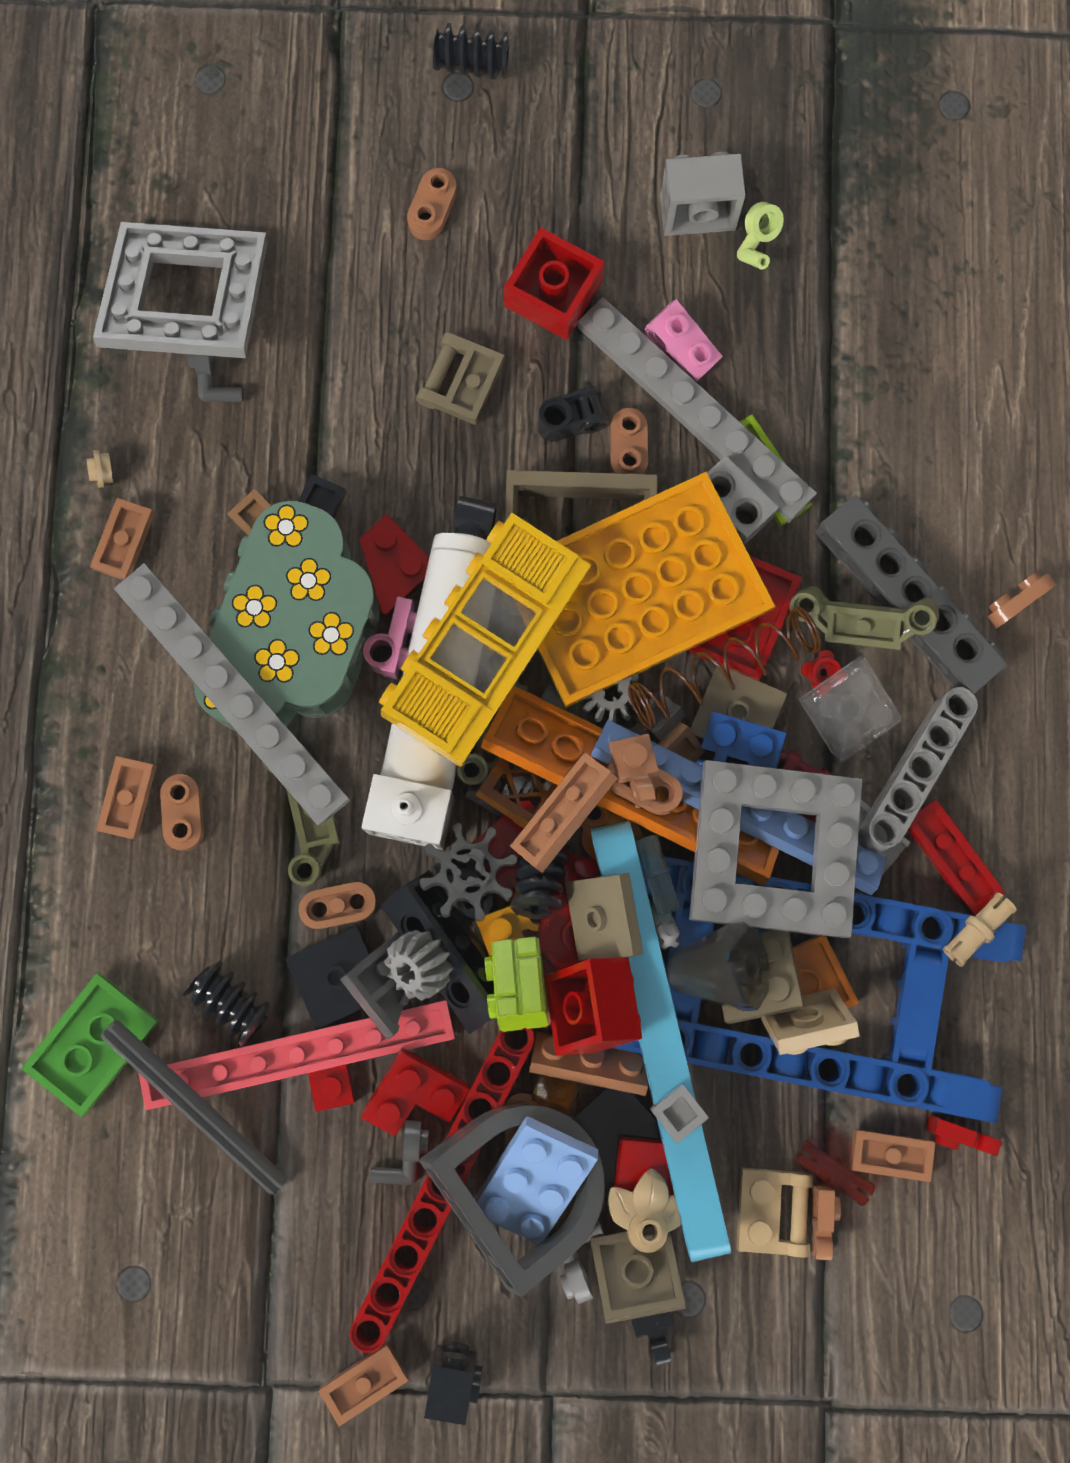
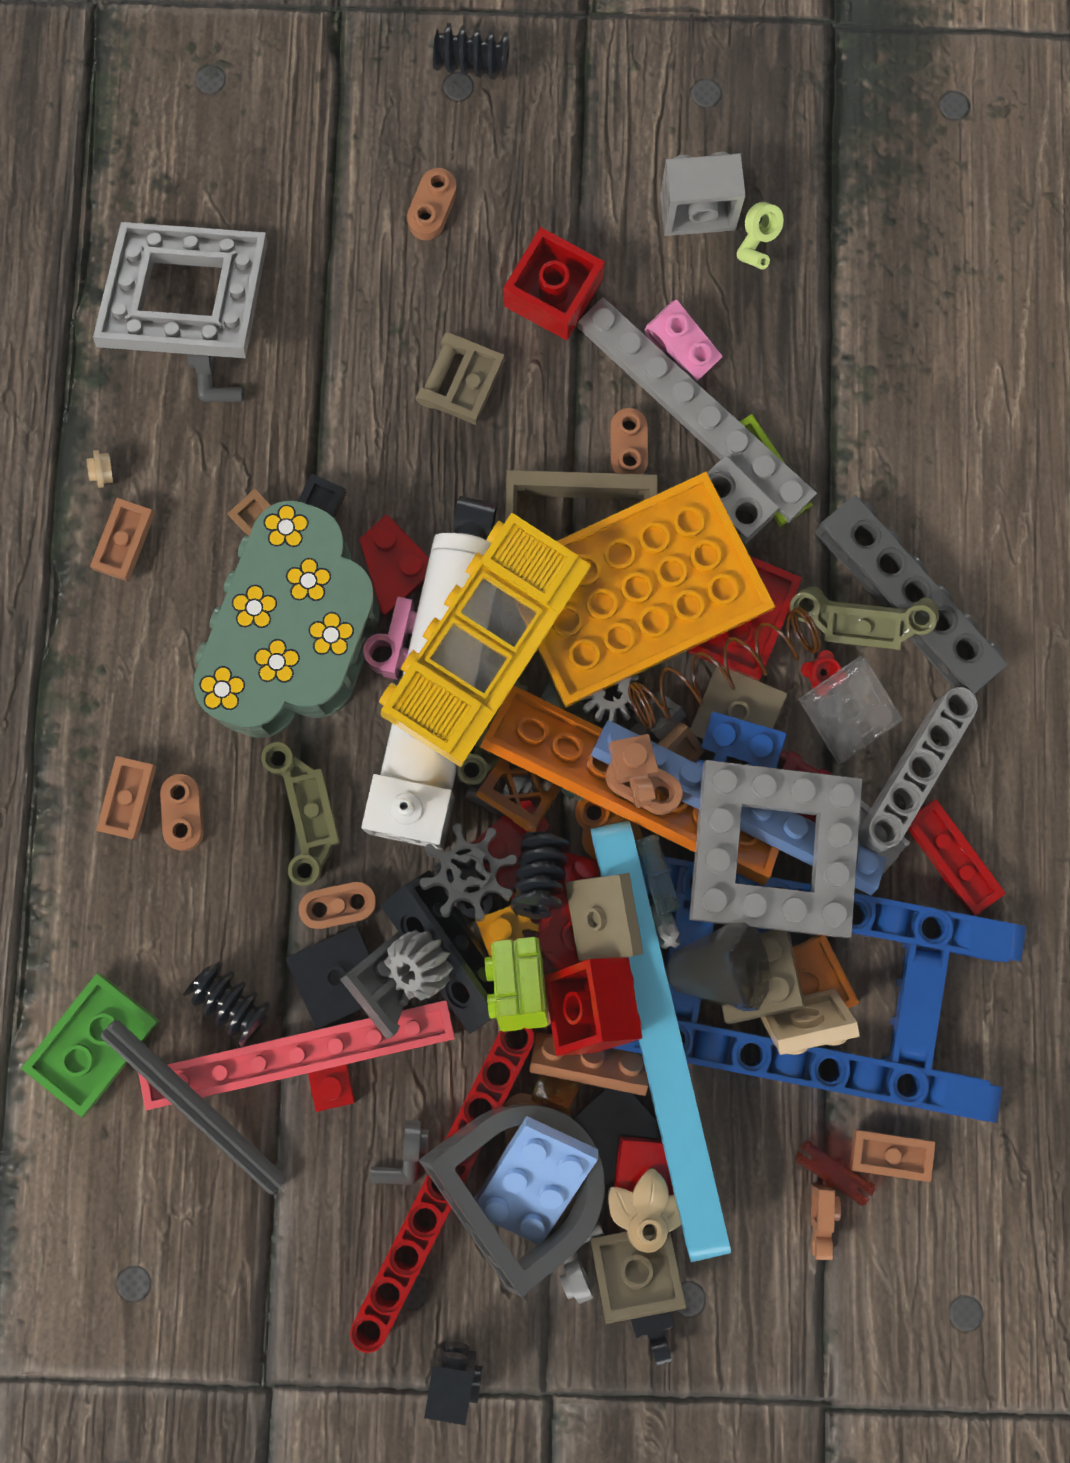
light grey plate [113,563,350,827] -> none
nougat plate [318,1341,409,1427] -> none
red plate [361,1047,470,1137] -> none
nougat plate [510,752,618,873] -> none
black piece [537,386,611,442] -> none
light grey plate [650,1083,709,1144] -> none
tan plate [737,1168,813,1258] -> none
red plate [925,1115,1002,1157] -> none
tan pin [943,893,1017,967] -> none
nougat plate [987,571,1057,629] -> none

